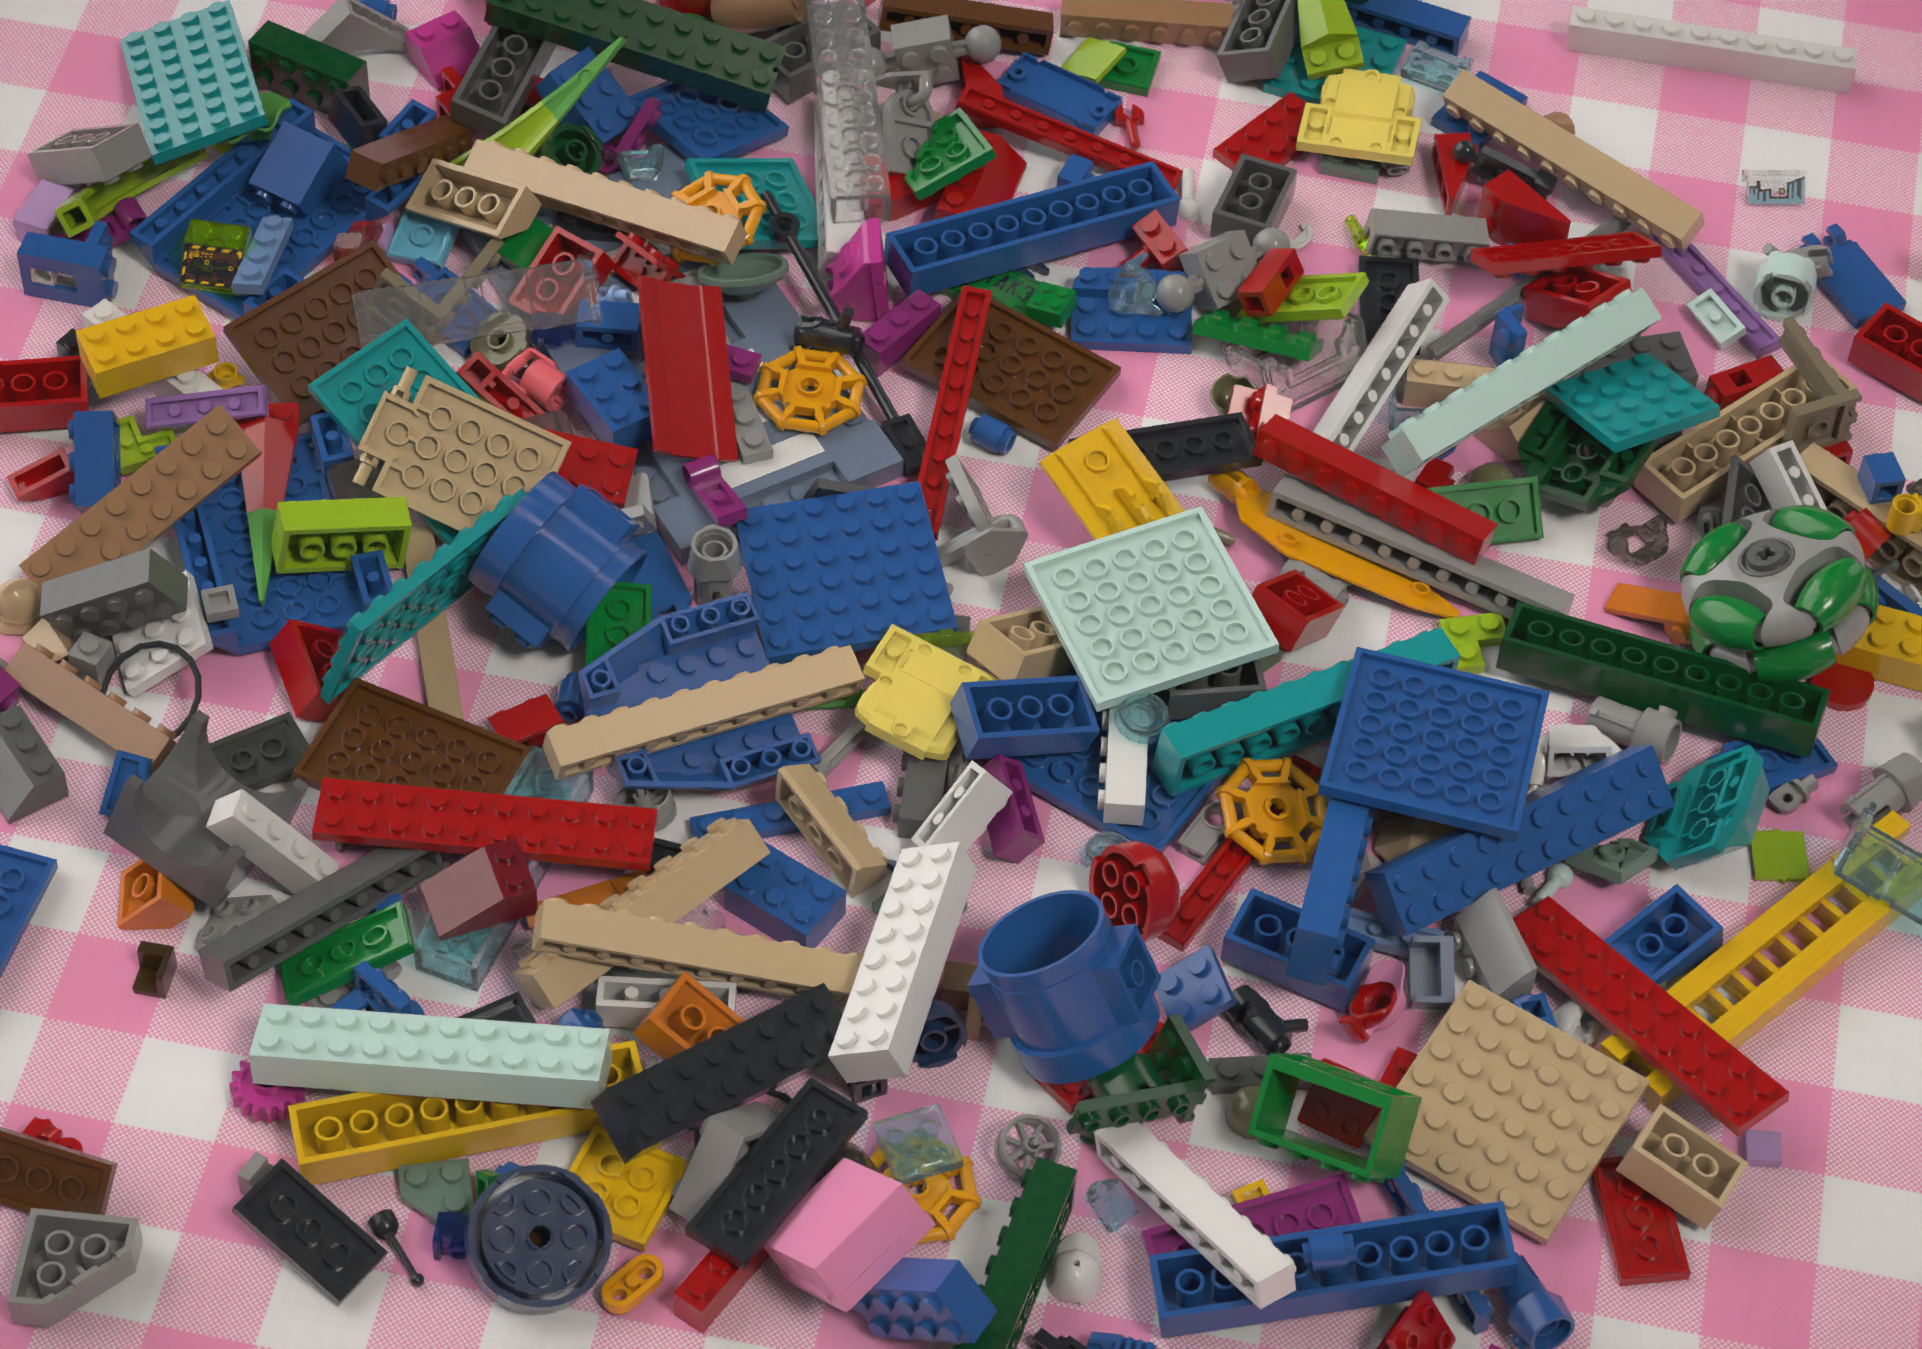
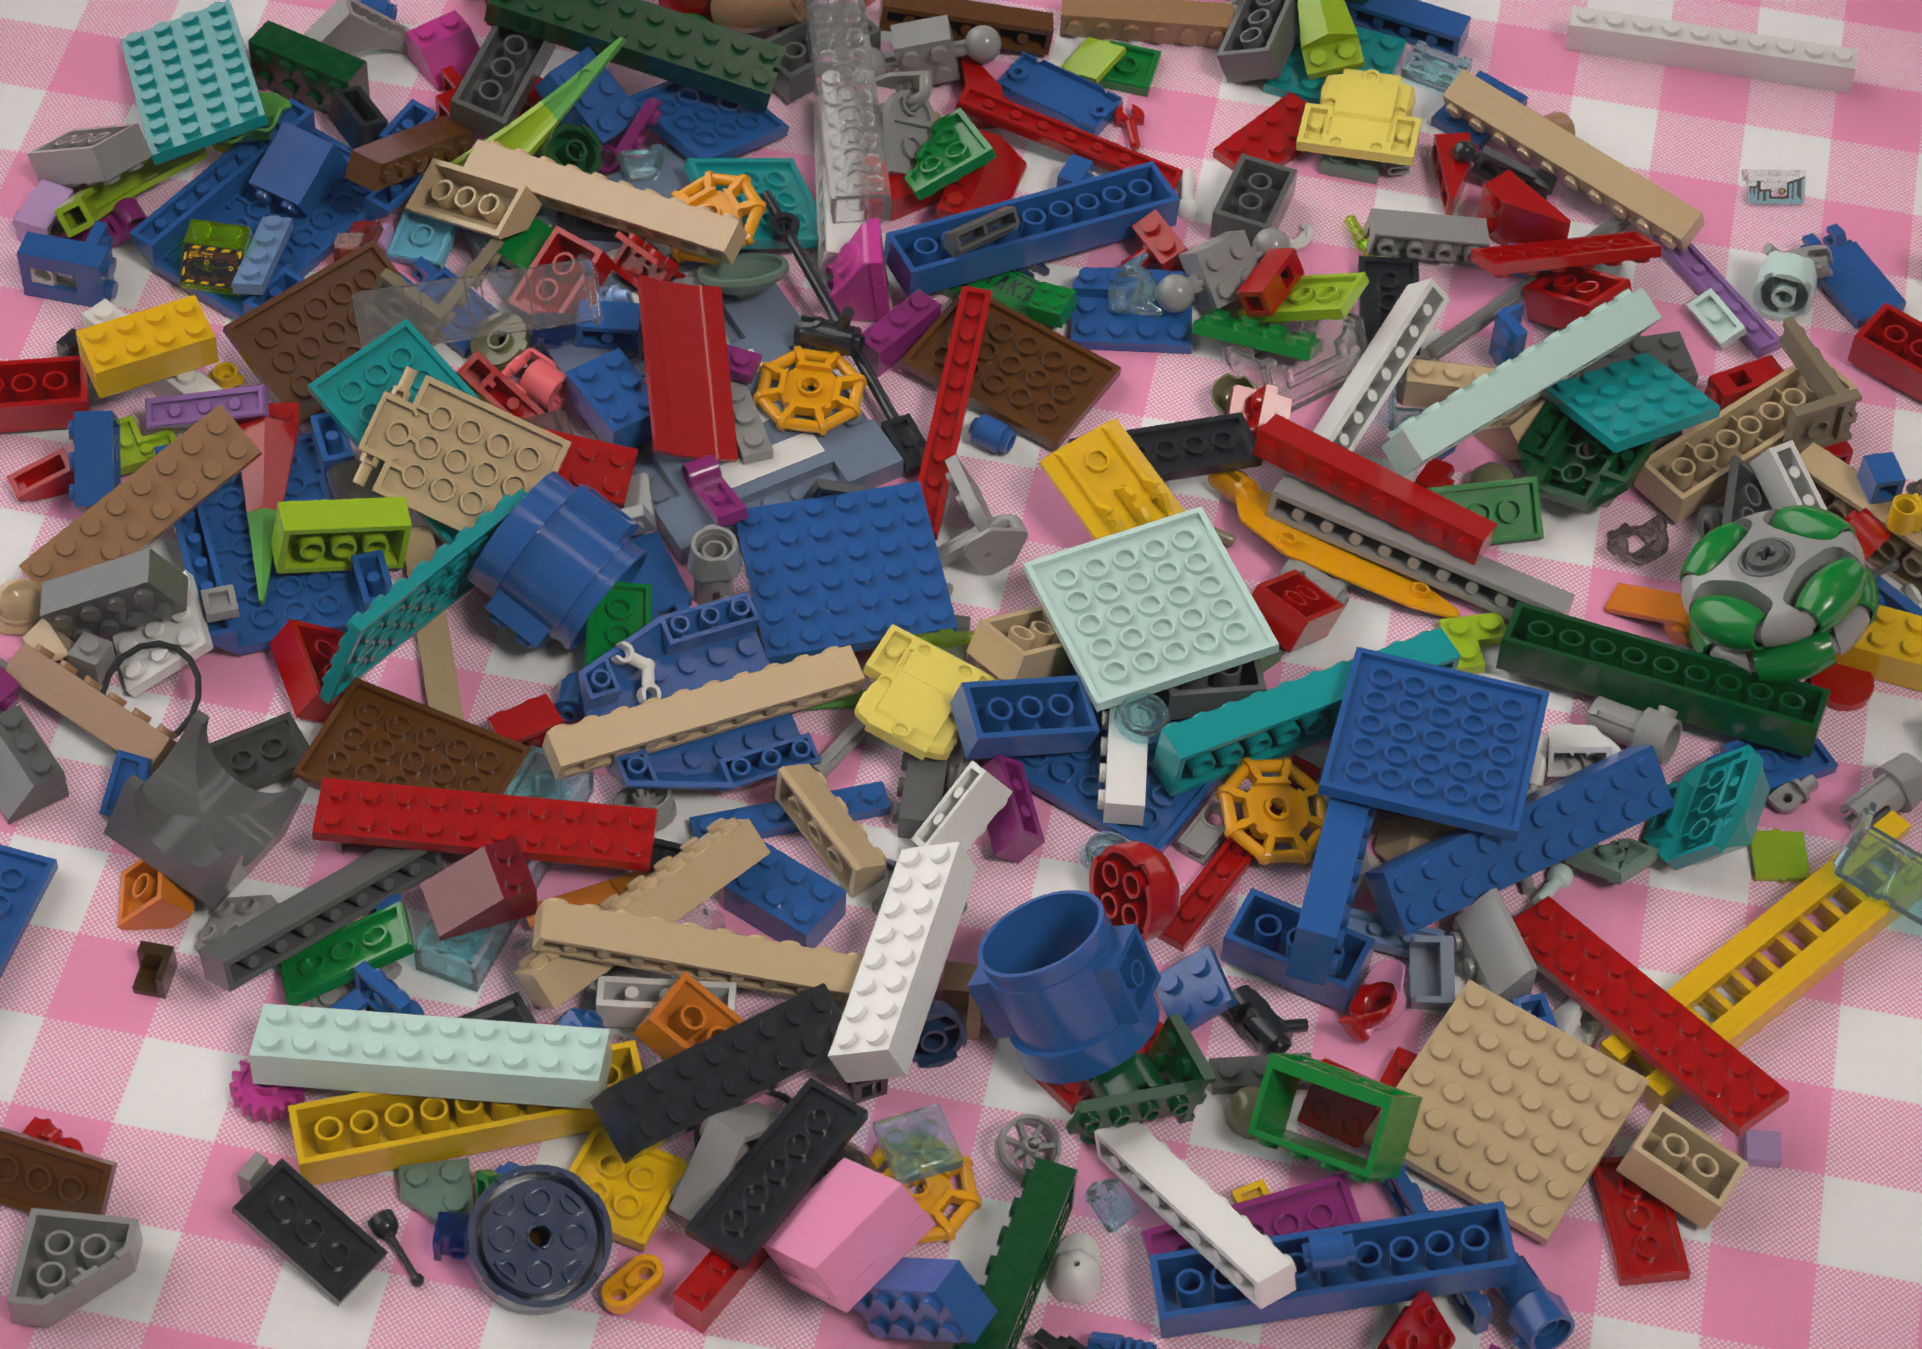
white brick [206,789,340,894] -> none
blue slope [1604,884,1723,985] -> none
none -> white arm [610,641,661,703]
none -> dark grey piece [943,206,1021,258]

